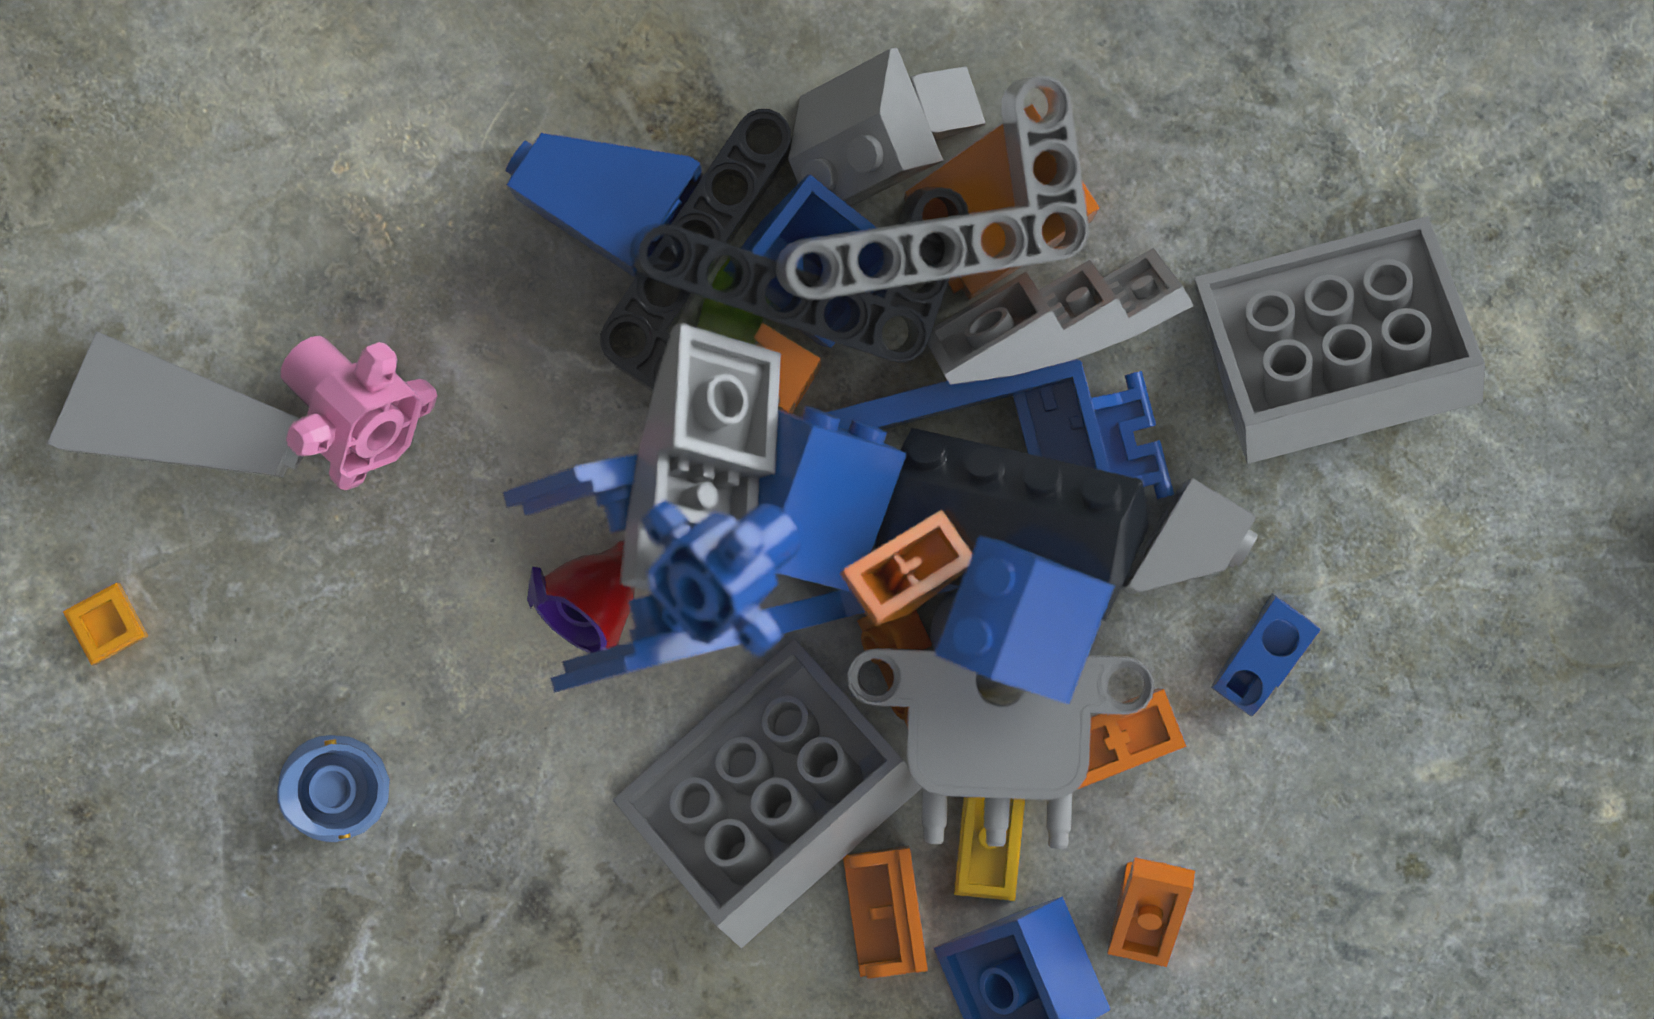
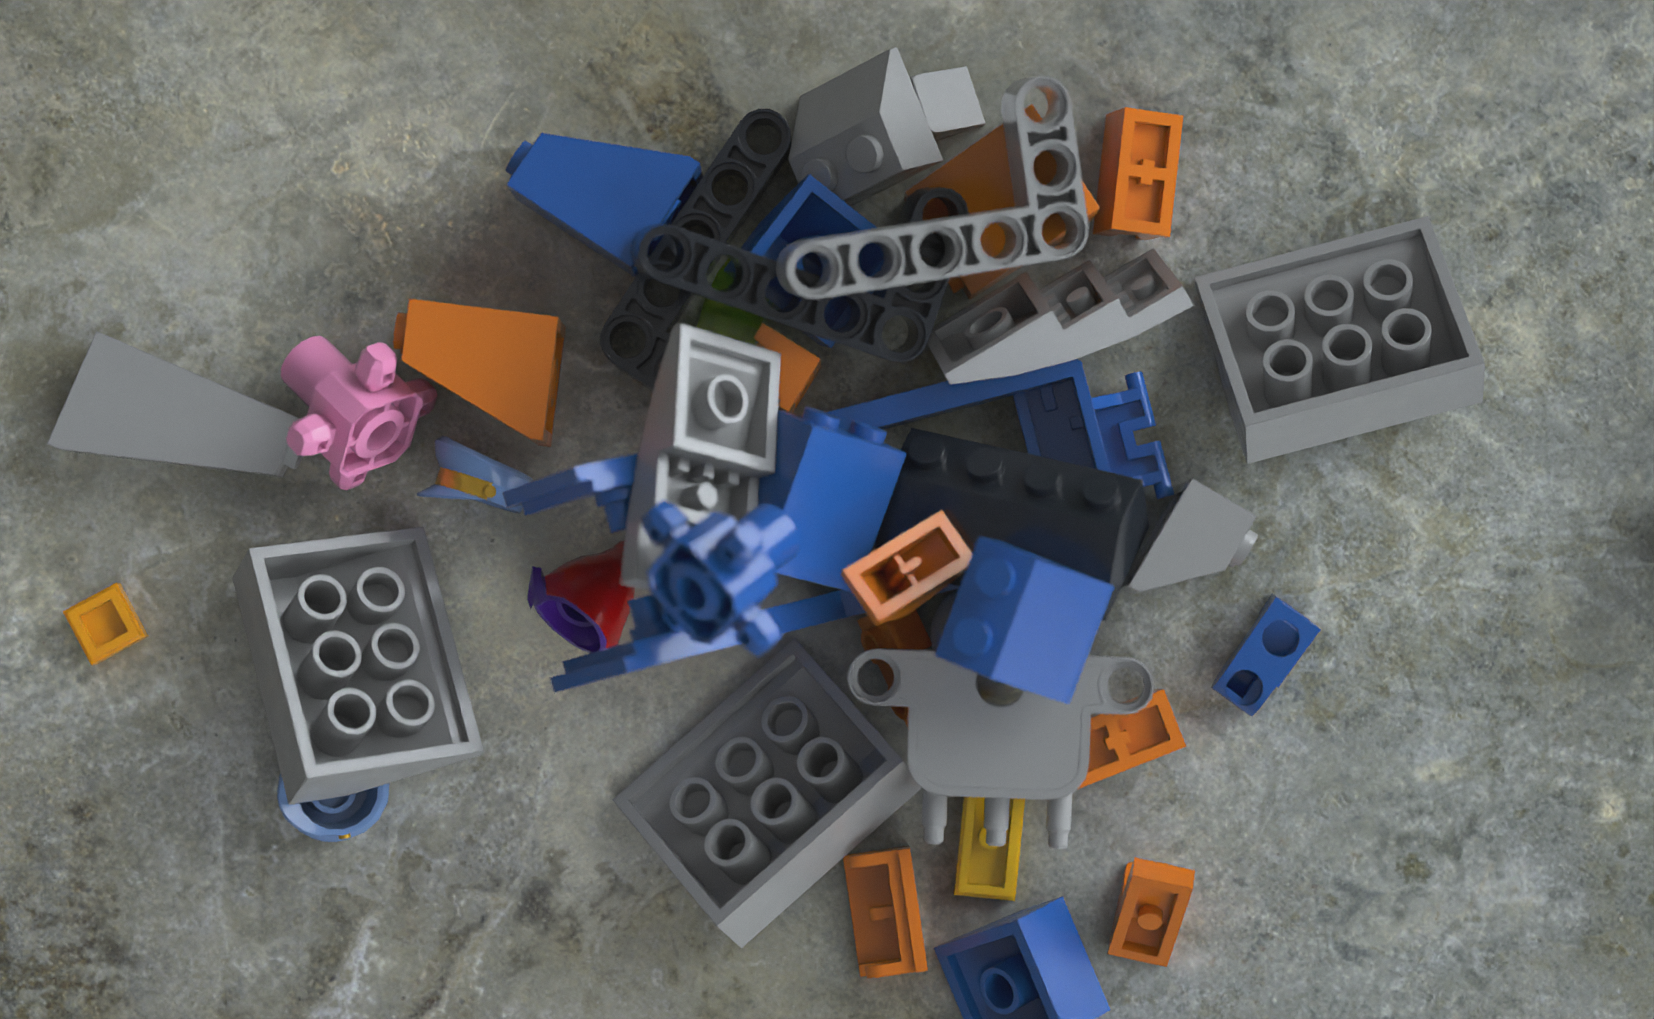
none -> light grey slope [232,526,484,805]
none -> orange slope [393,299,566,447]
none -> medium blue piece [417,435,533,514]
none -> orange hinge [1093,107,1183,240]

